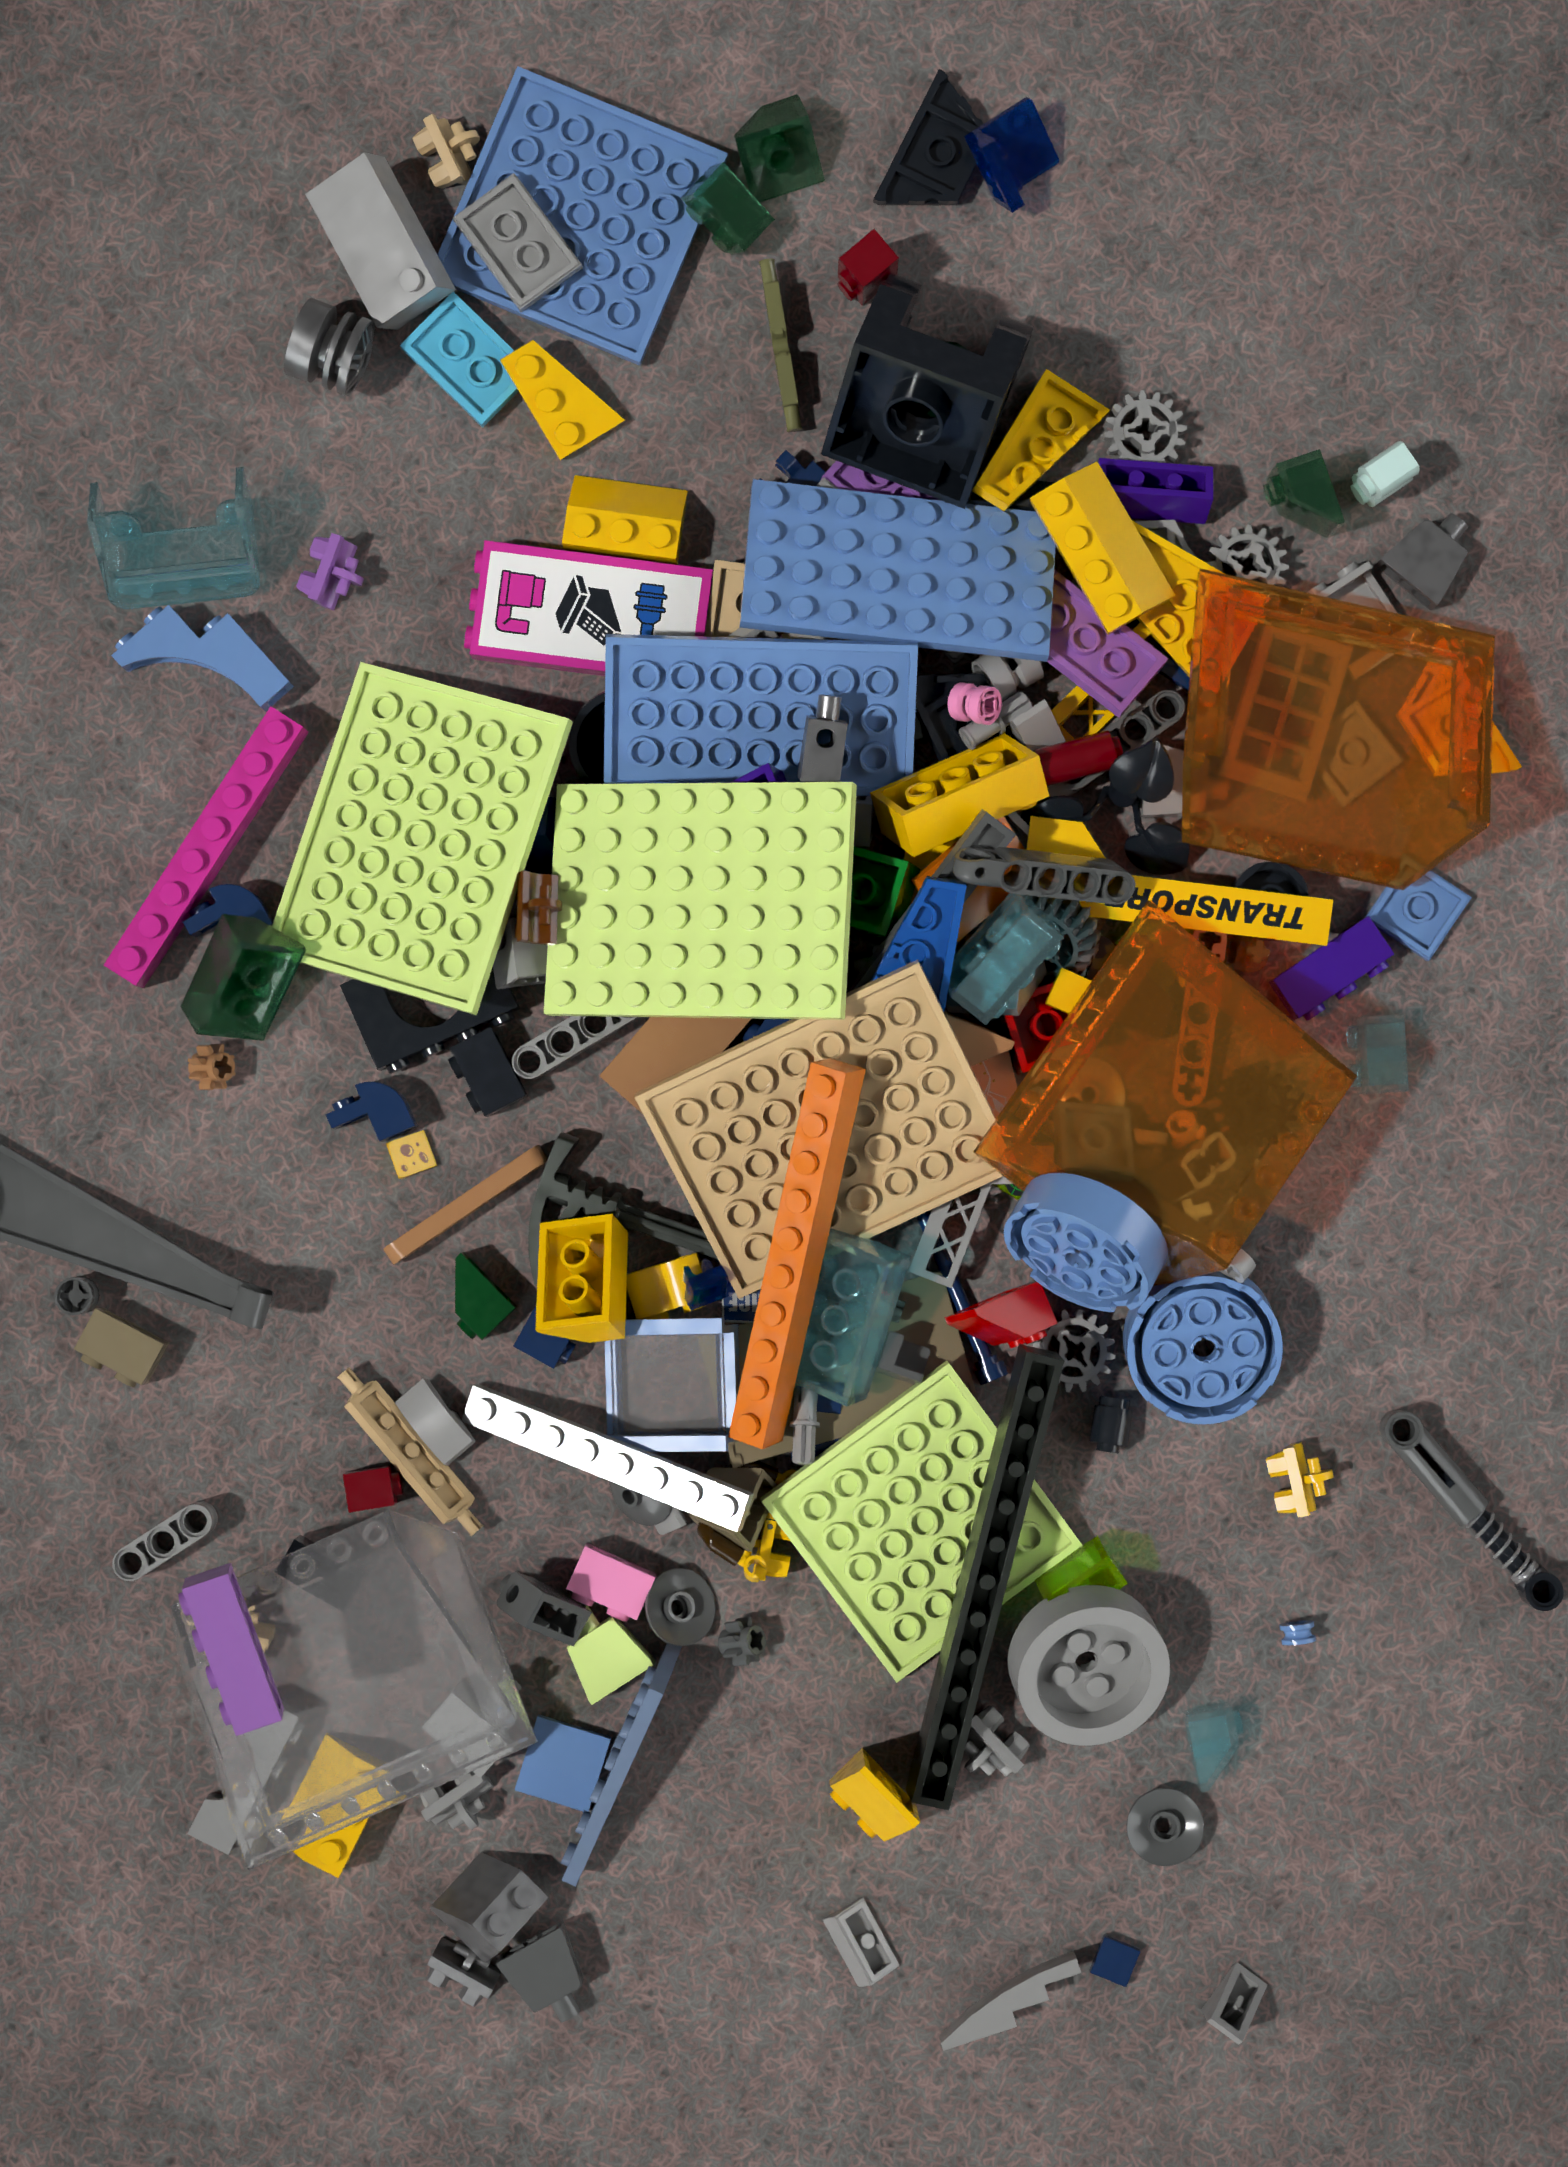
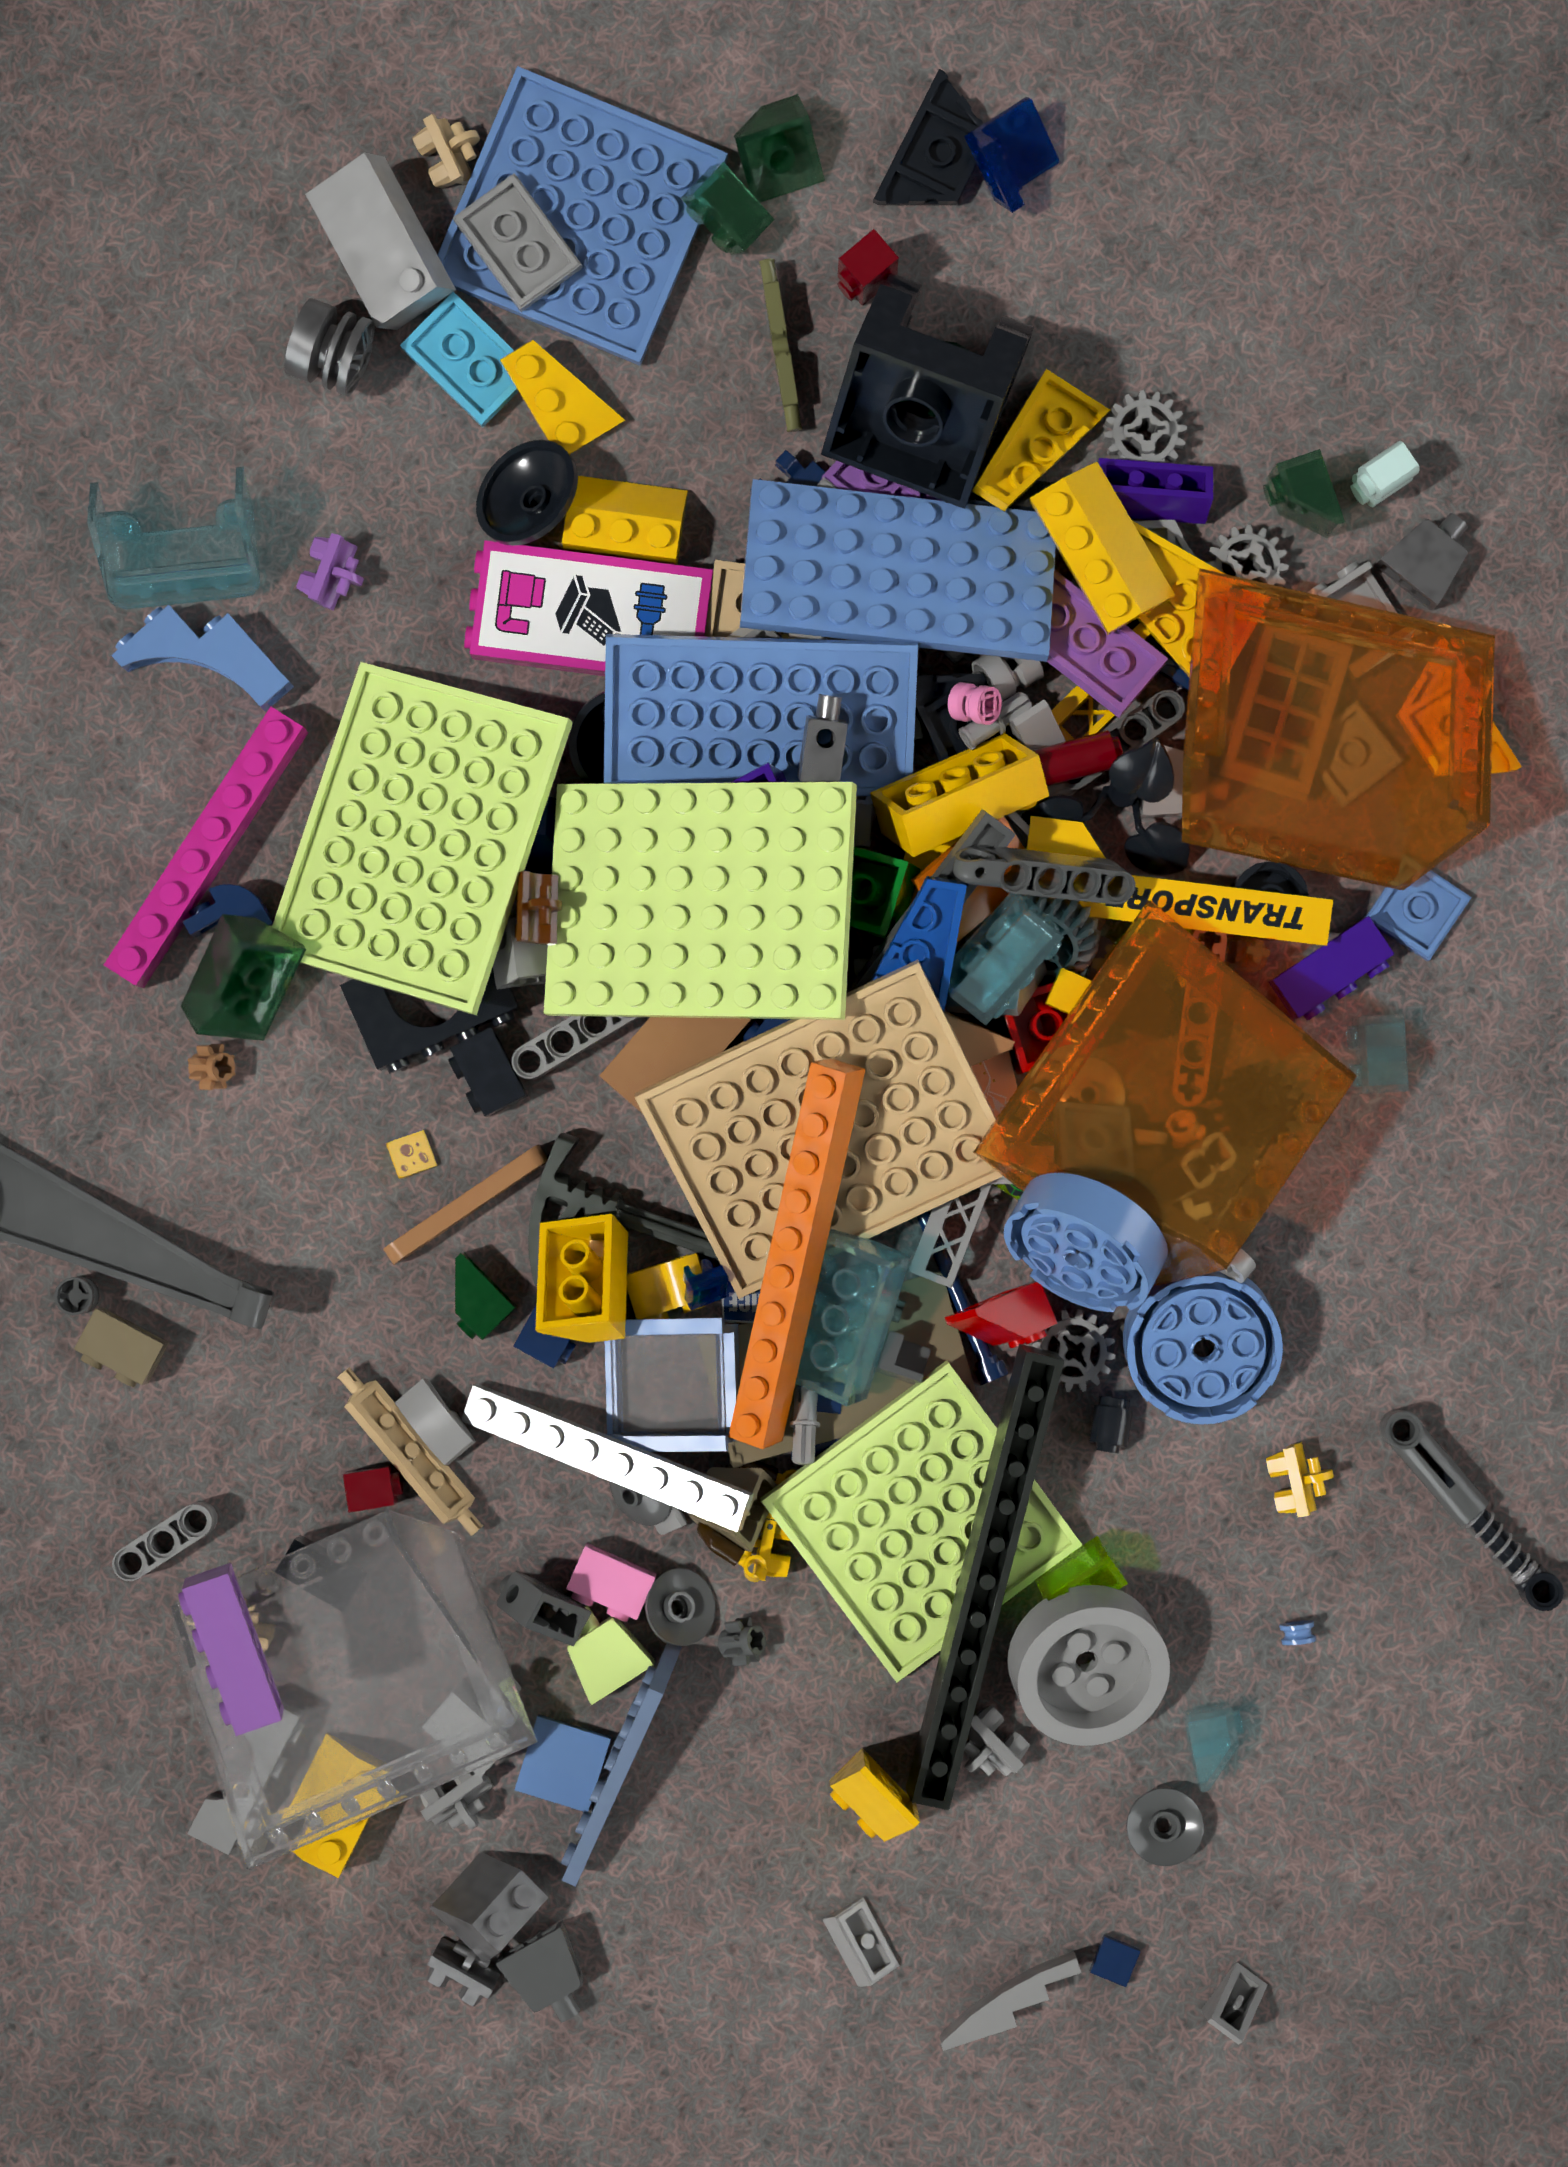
dark blue brick [326,1082,418,1142] -> none
none -> black dish [476,440,578,546]

